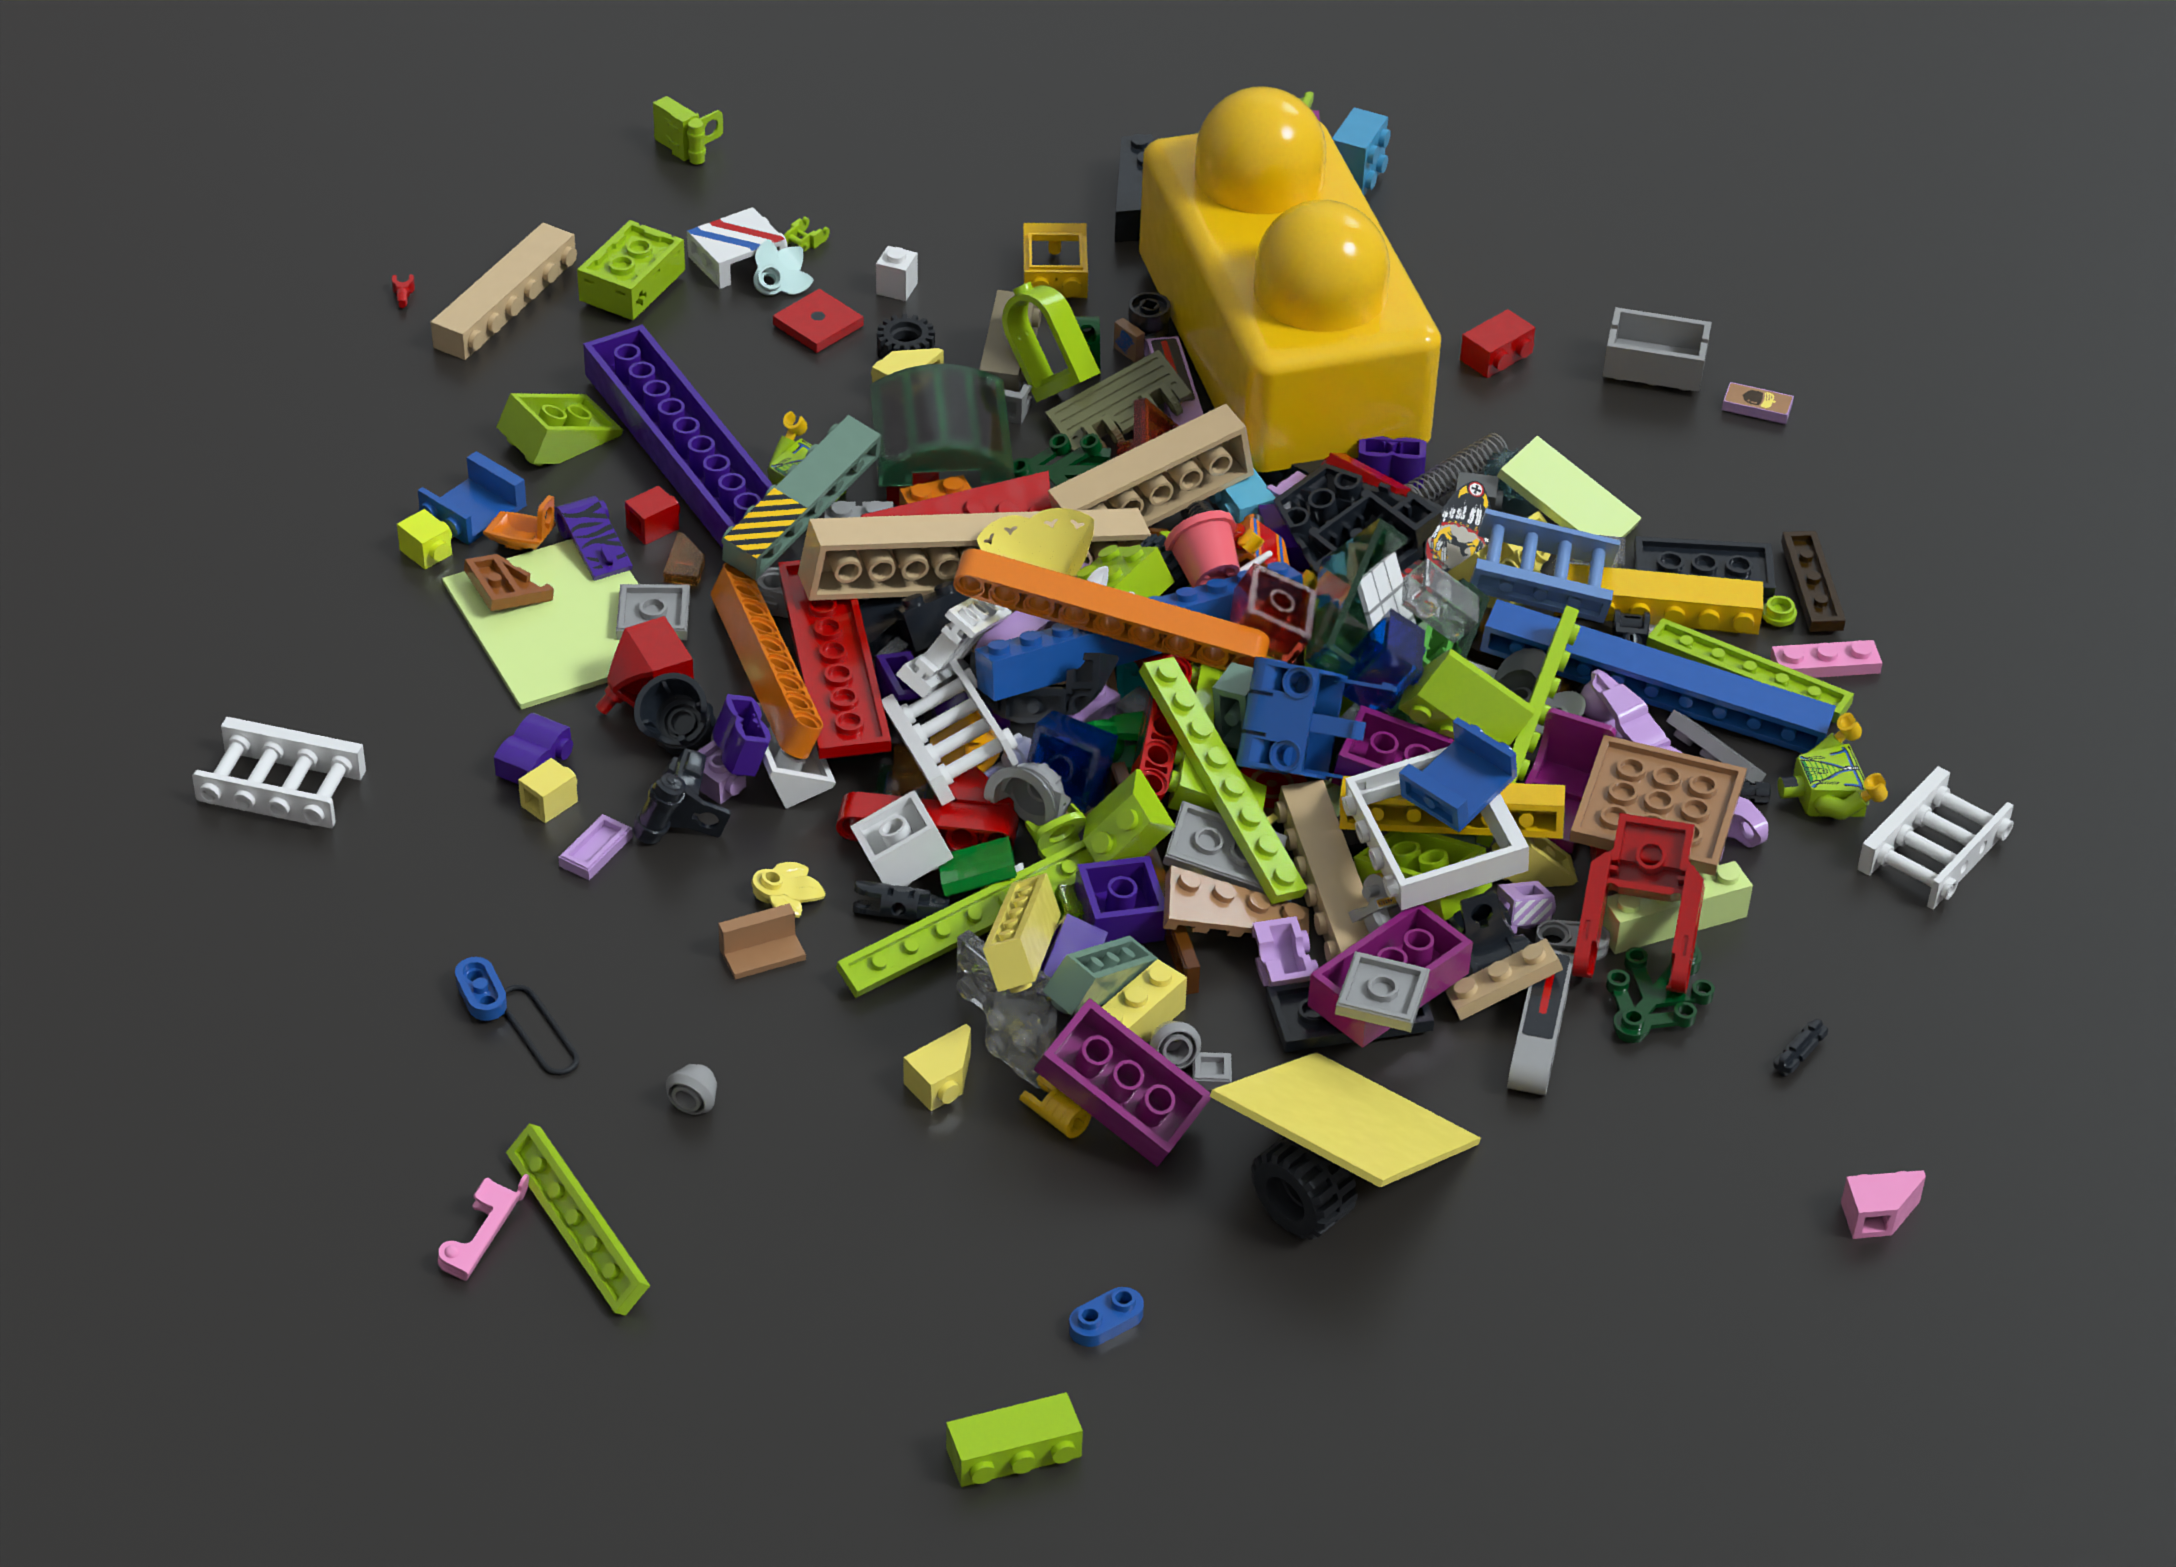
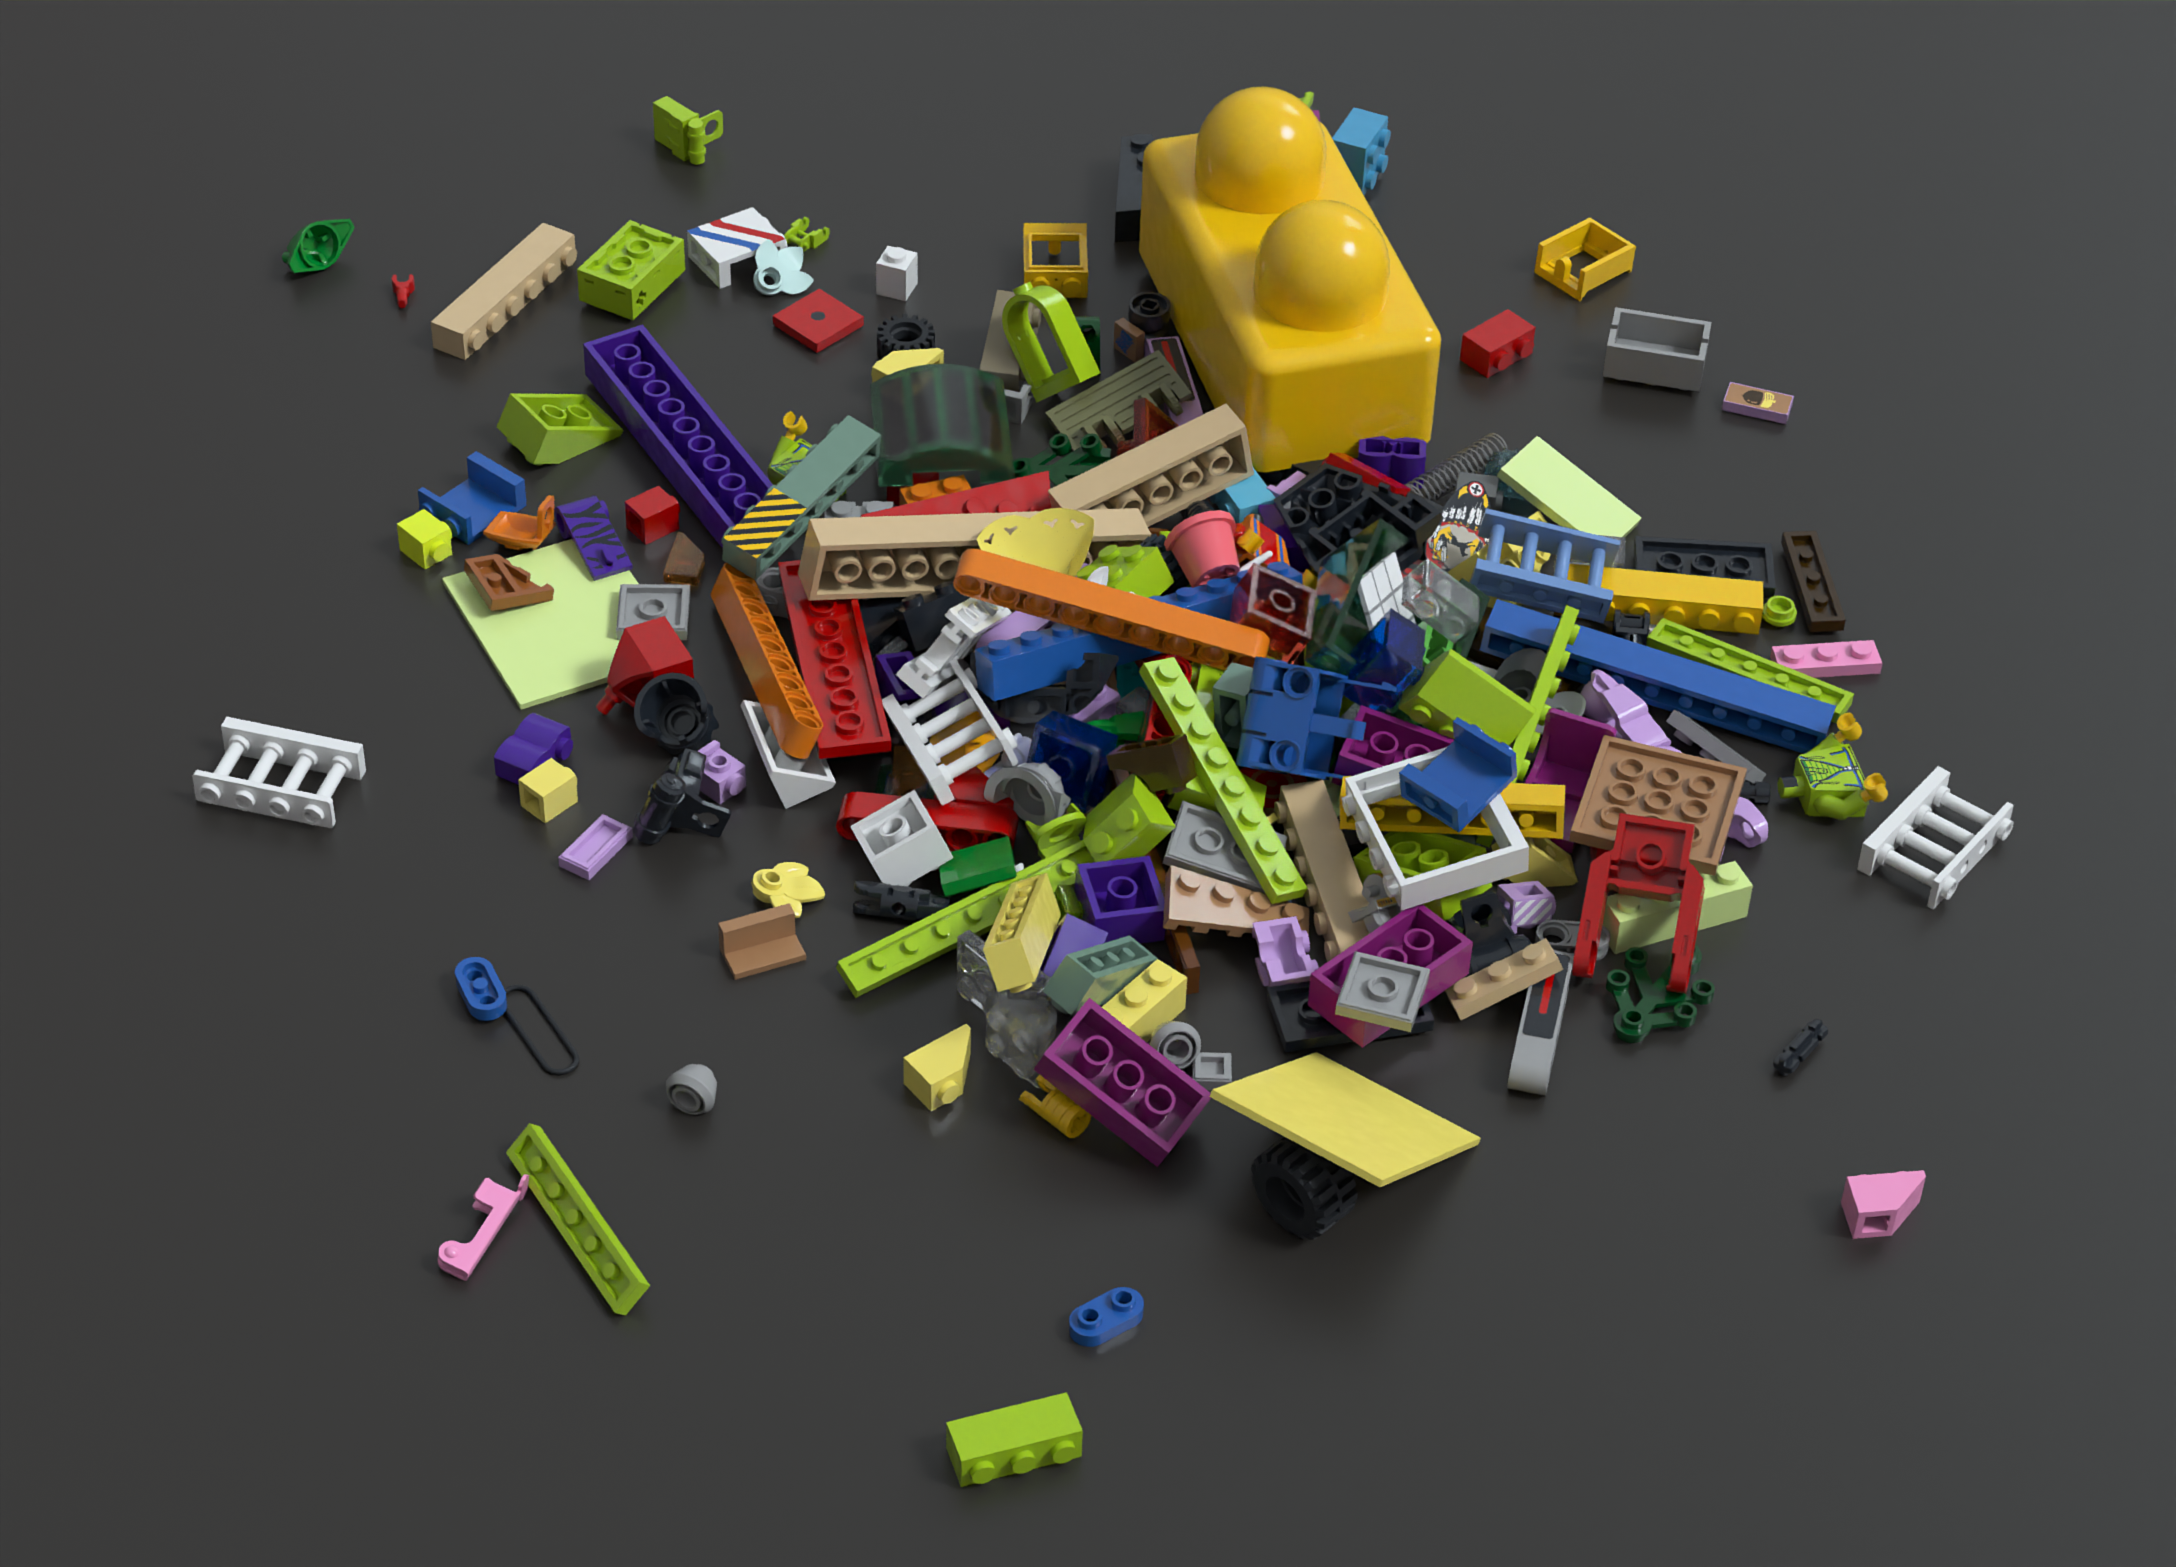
dark purple brick [712,694,771,776] -> none
none -> green hat [282,219,355,273]
none -> dark brown arch [1106,733,1198,794]
none -> yellow window [1534,218,1636,301]

